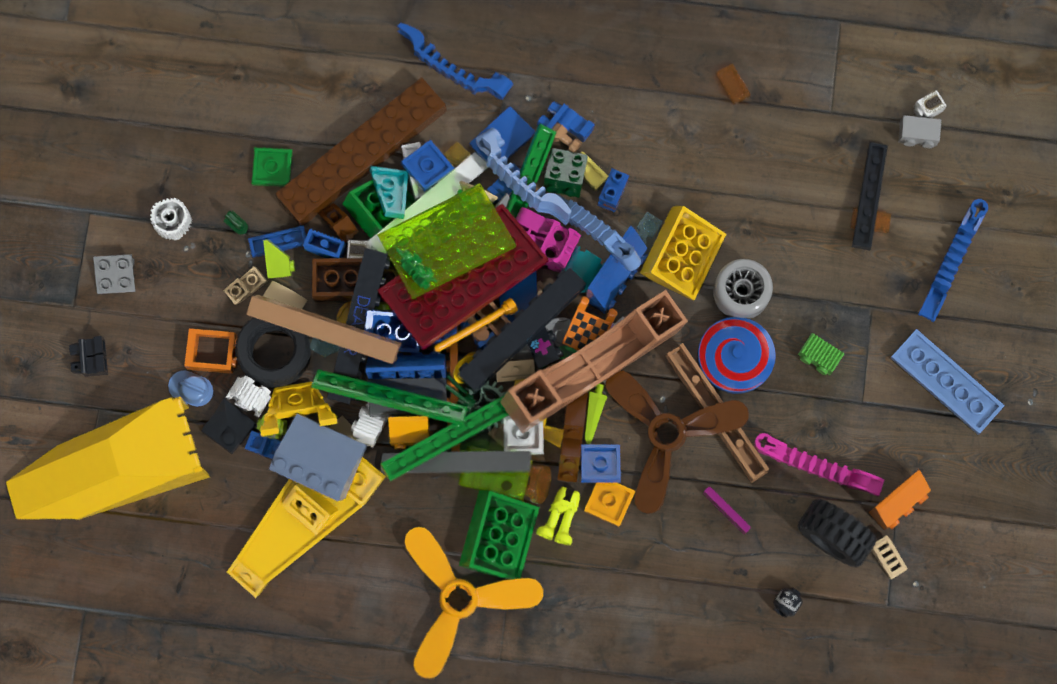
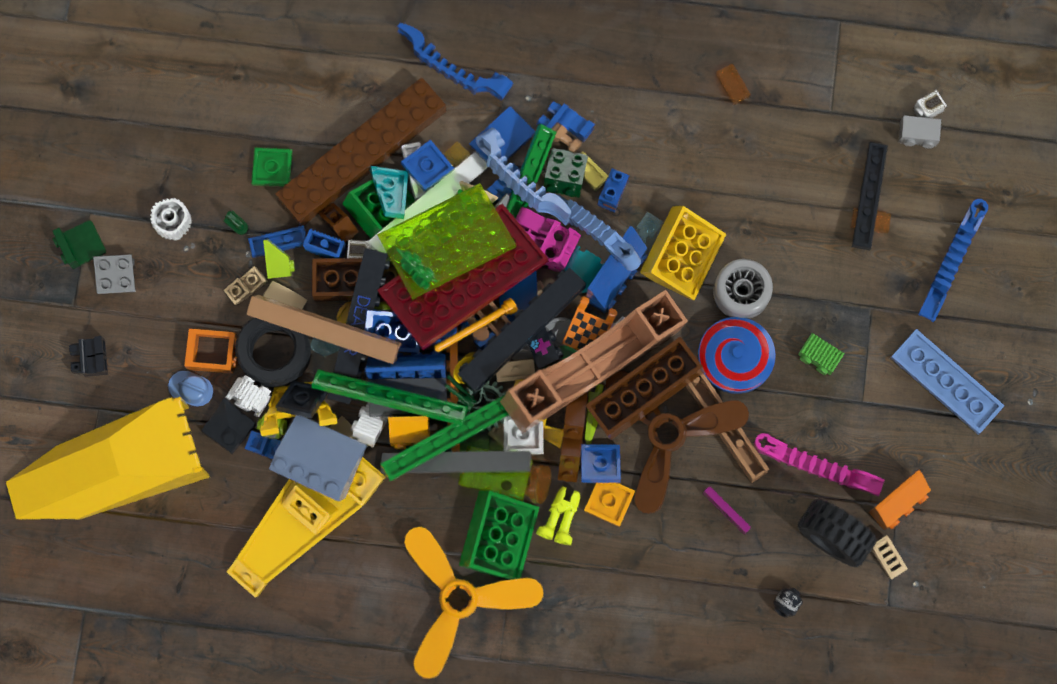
none -> dark green bracket [52,220,106,269]
none -> black tile [276,380,328,419]
none -> reddish brown brick [585,337,705,440]

